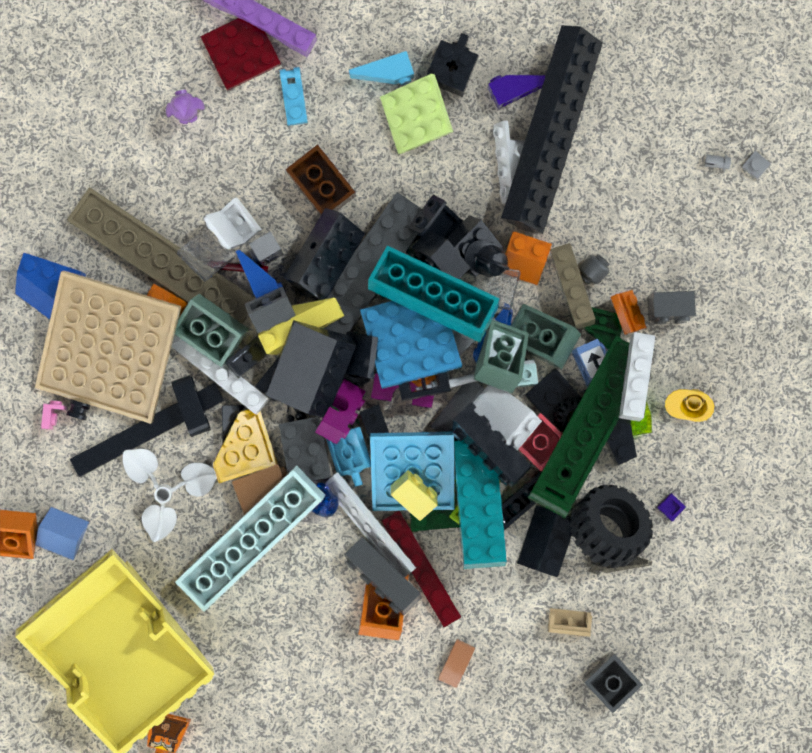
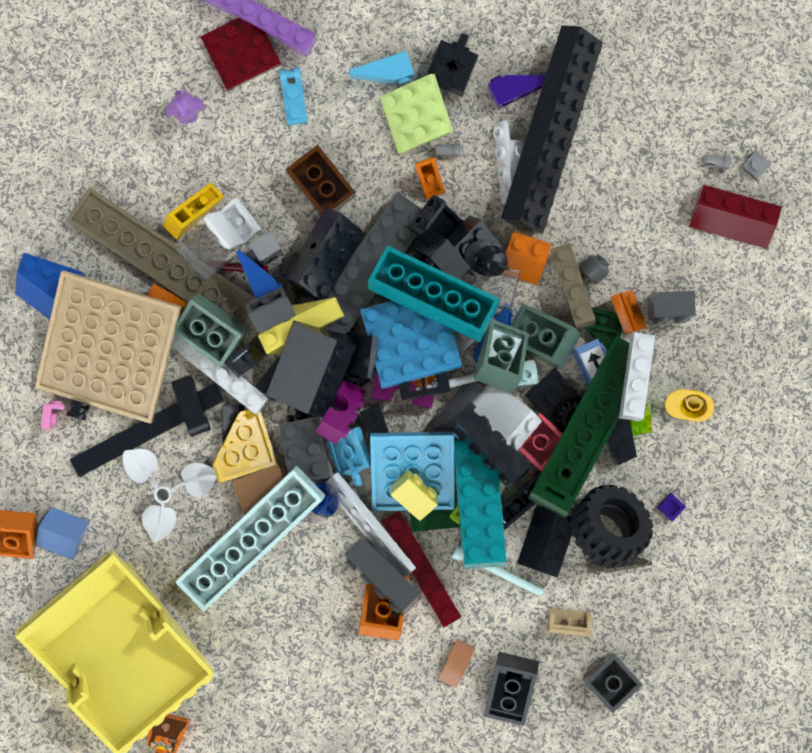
none -> yellow slope [163,182,225,240]
none -> orange slope [414,156,446,199]
none -> light grey pin [436,142,460,158]
none -> light aqua piece [451,543,543,596]
none -> black slope [484,652,539,726]
none -> dark red slope [689,185,782,249]

